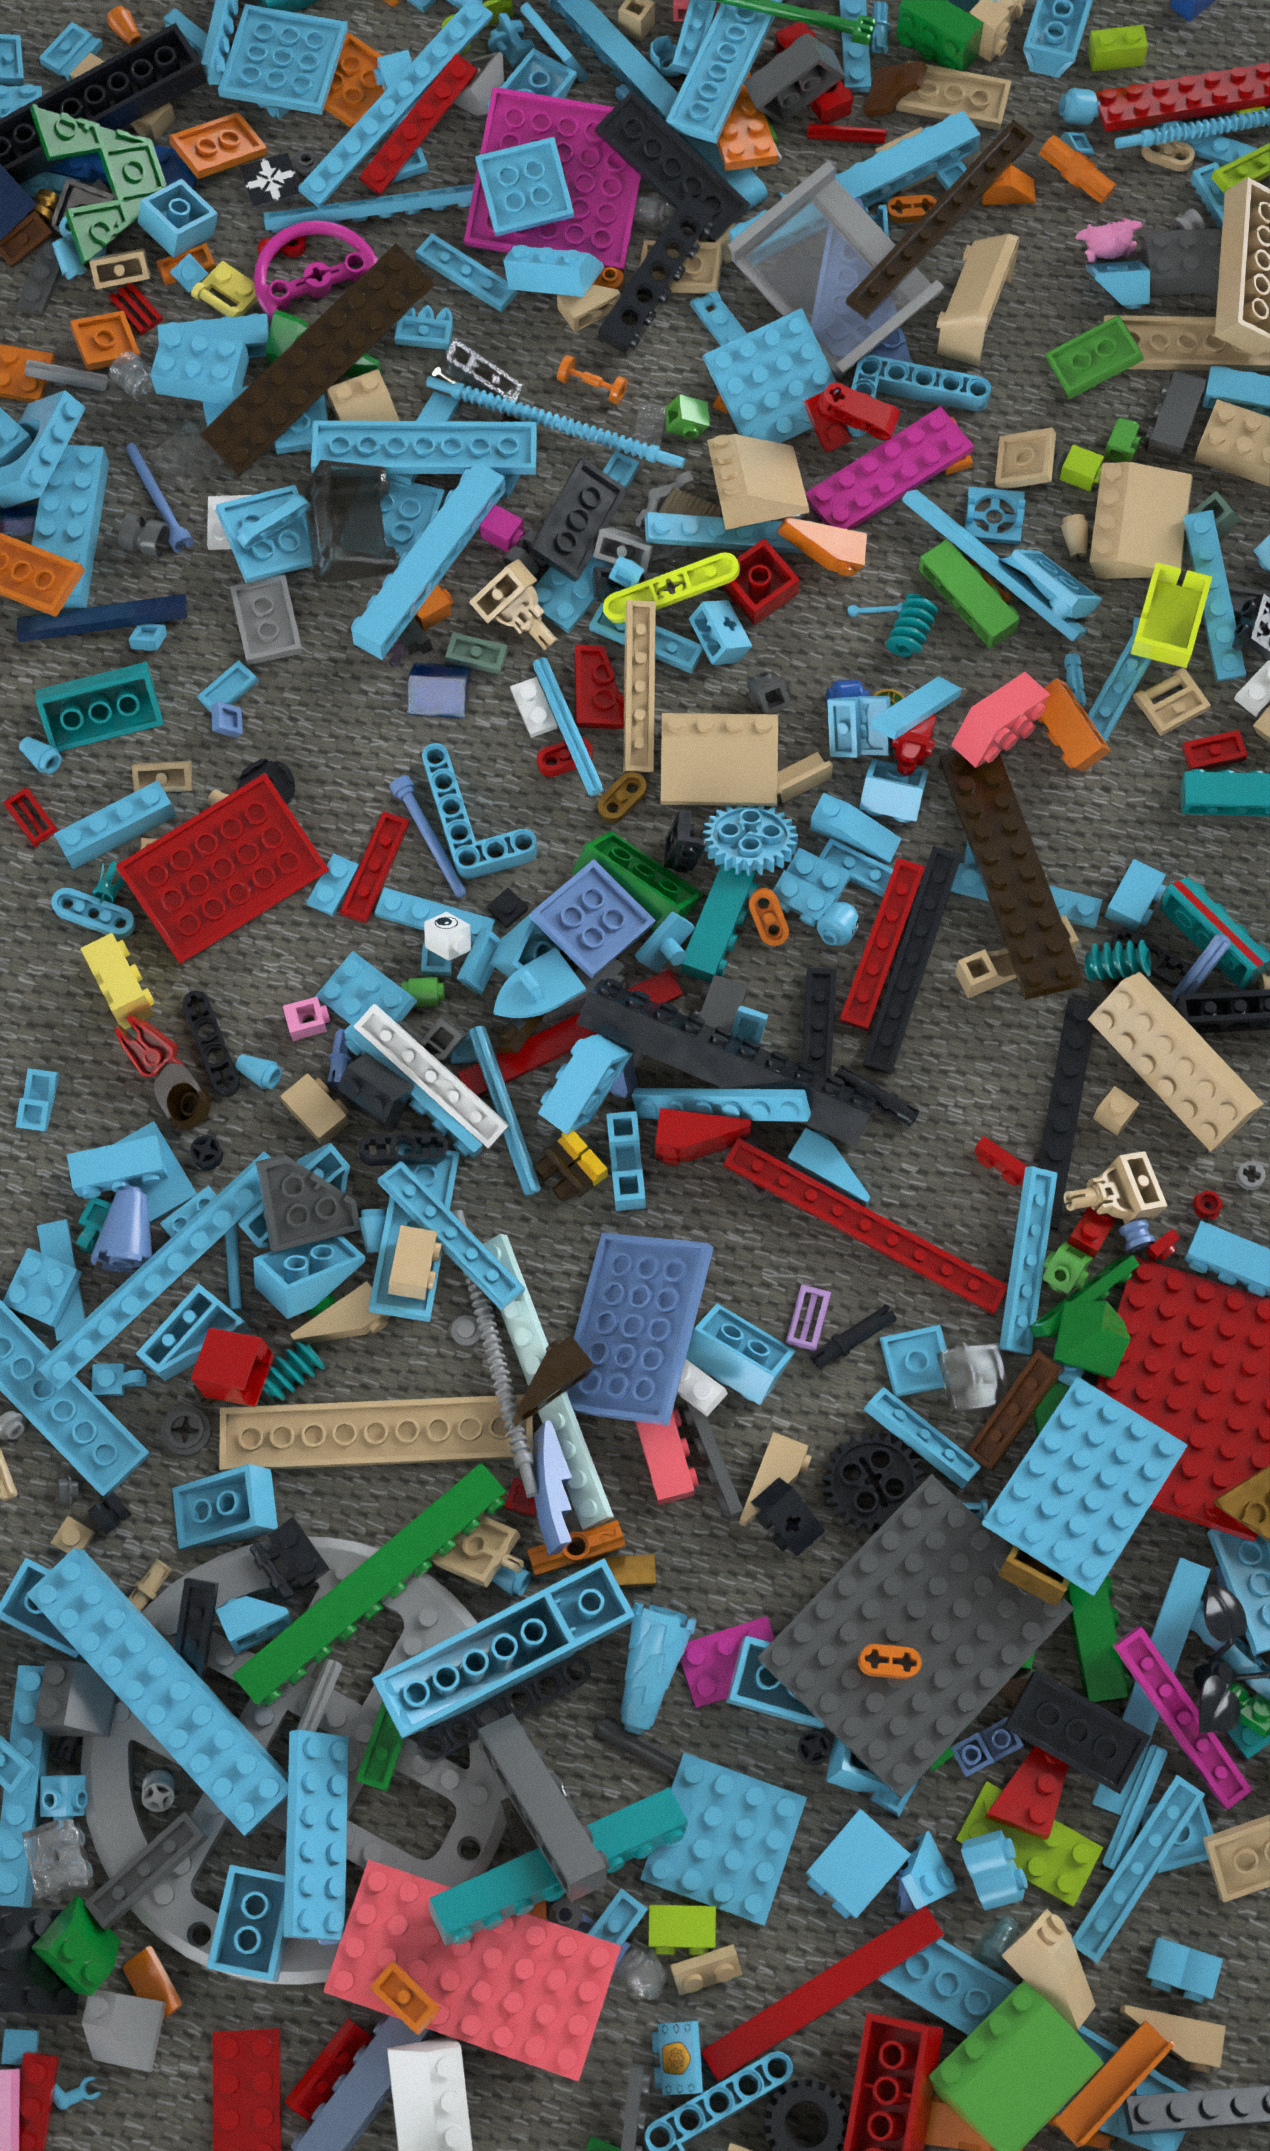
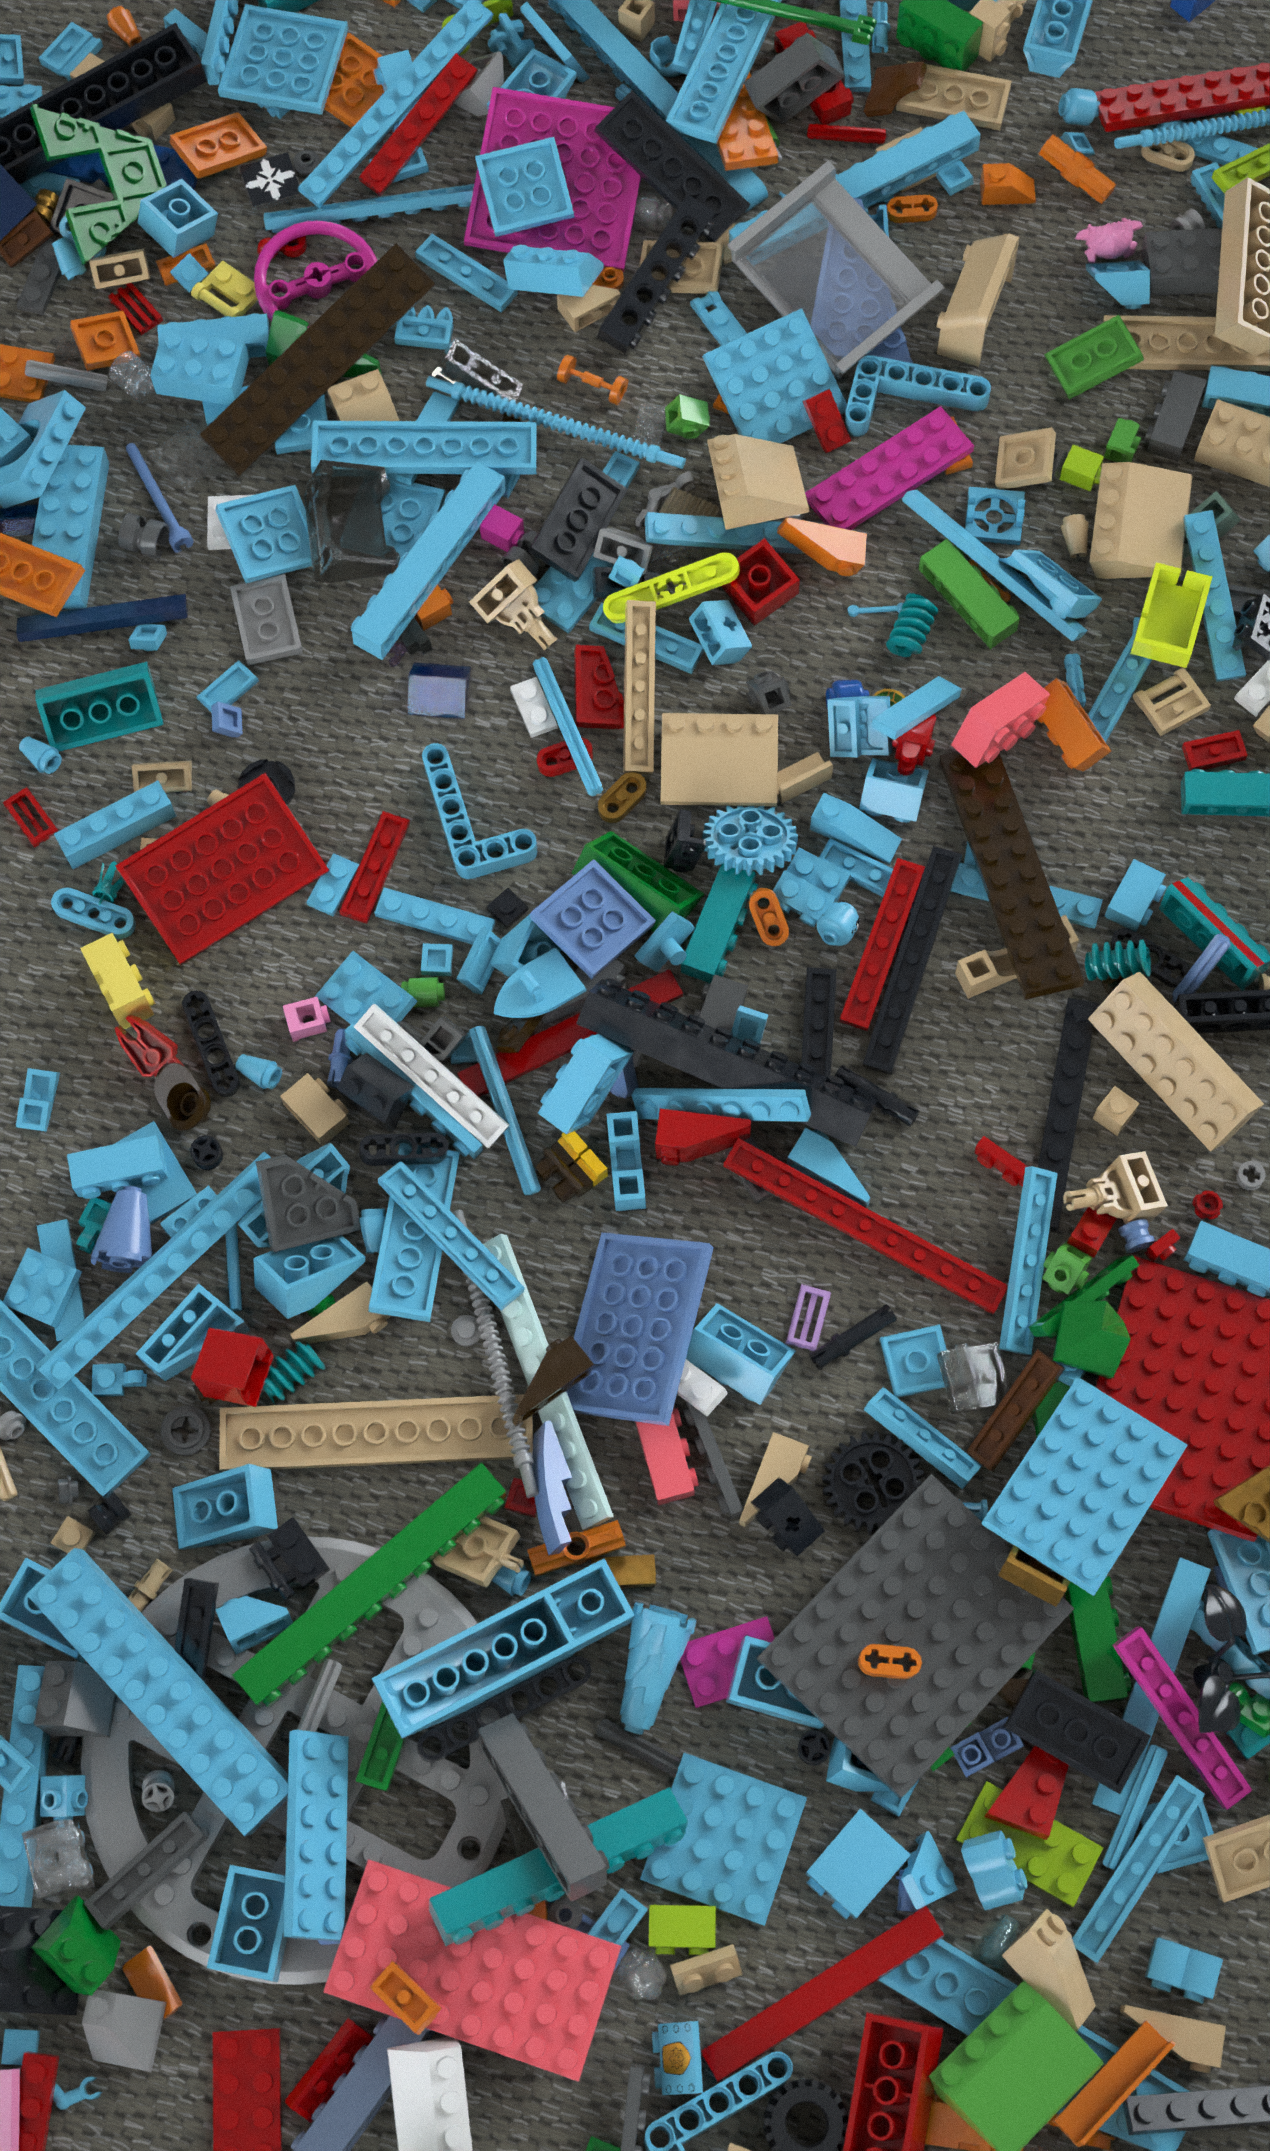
medium azure plate [237,494,310,550] -> none
tan brick [388,1225,442,1300] -> none
medium blue piece [389,775,466,898] -> none
white brick [424,912,471,961] -> none
sand green plate [445,632,508,675] -> none
red piece [817,382,901,441] -> none
dark brown plate [845,120,1034,320] -> none
lime brick [1087,25,1148,72] -> none

